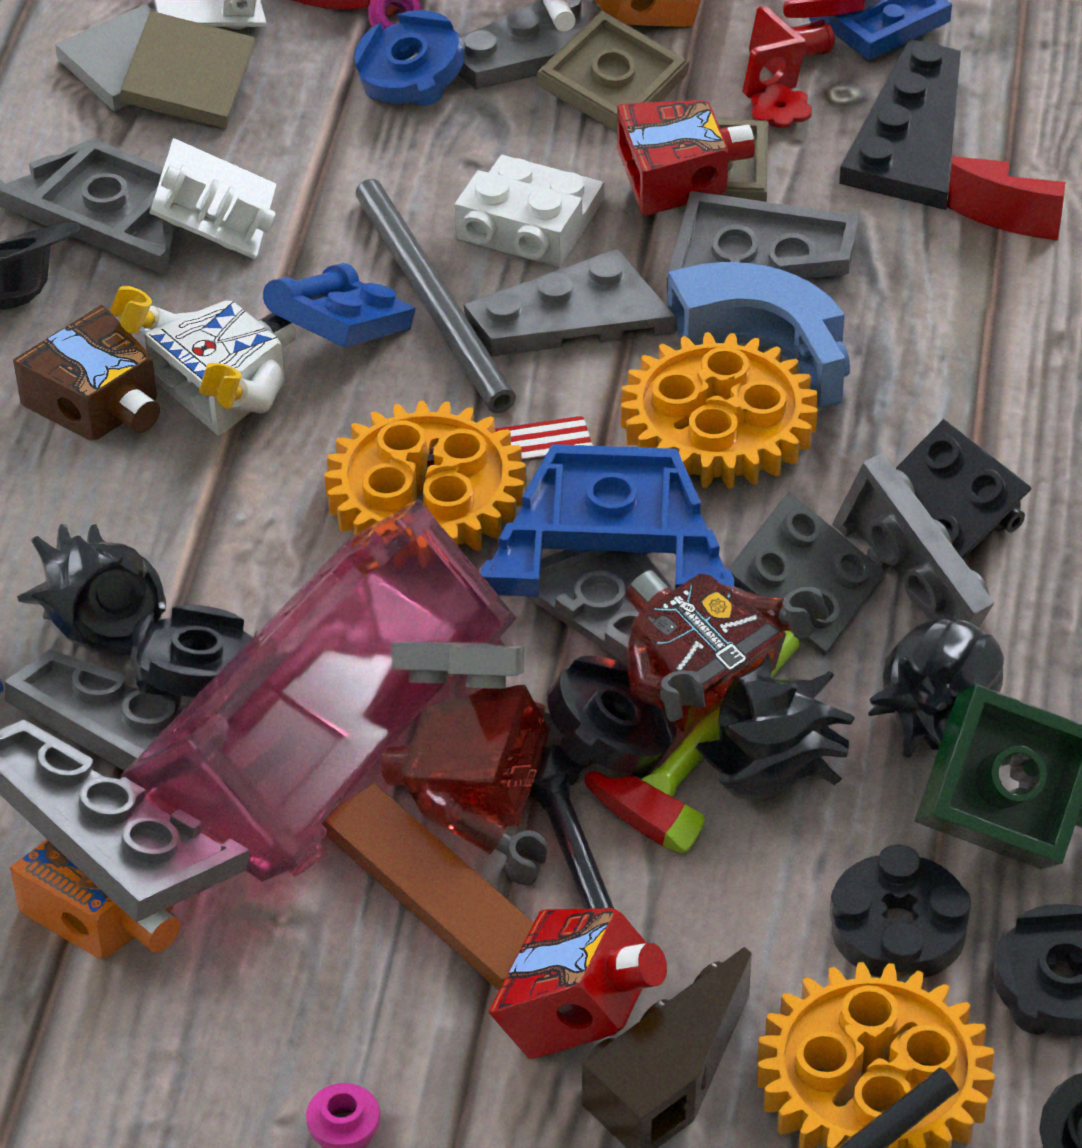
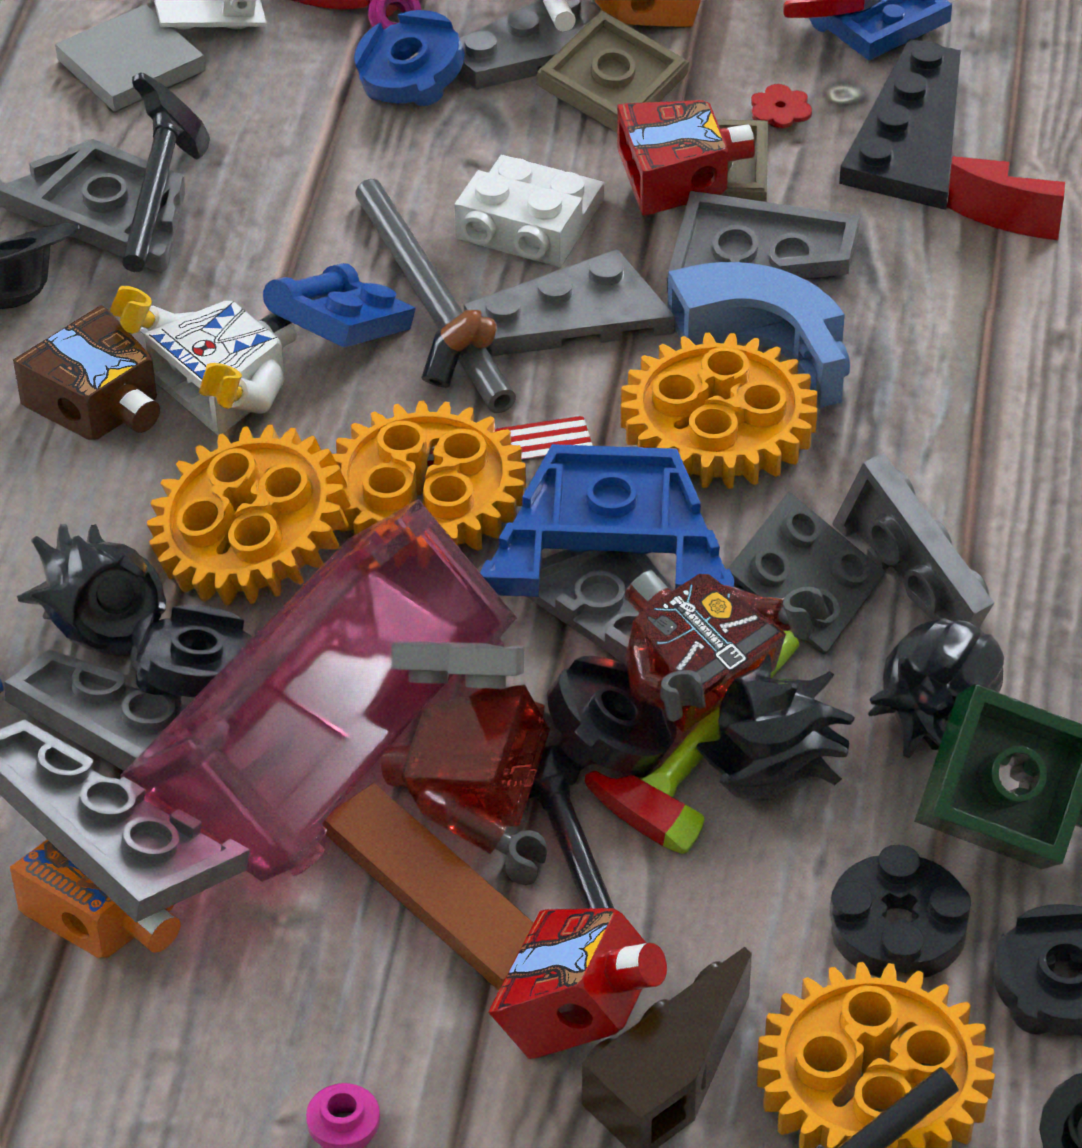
dark tan tile [120,10,255,129] -> none
white hinge [149,138,276,259] -> none
red bracket [742,6,834,98] -> none
black hinge [896,419,1032,560] -> none
none -> black piece [122,72,210,272]
none -> light orange gear [147,425,351,605]
none -> arm [421,310,497,388]

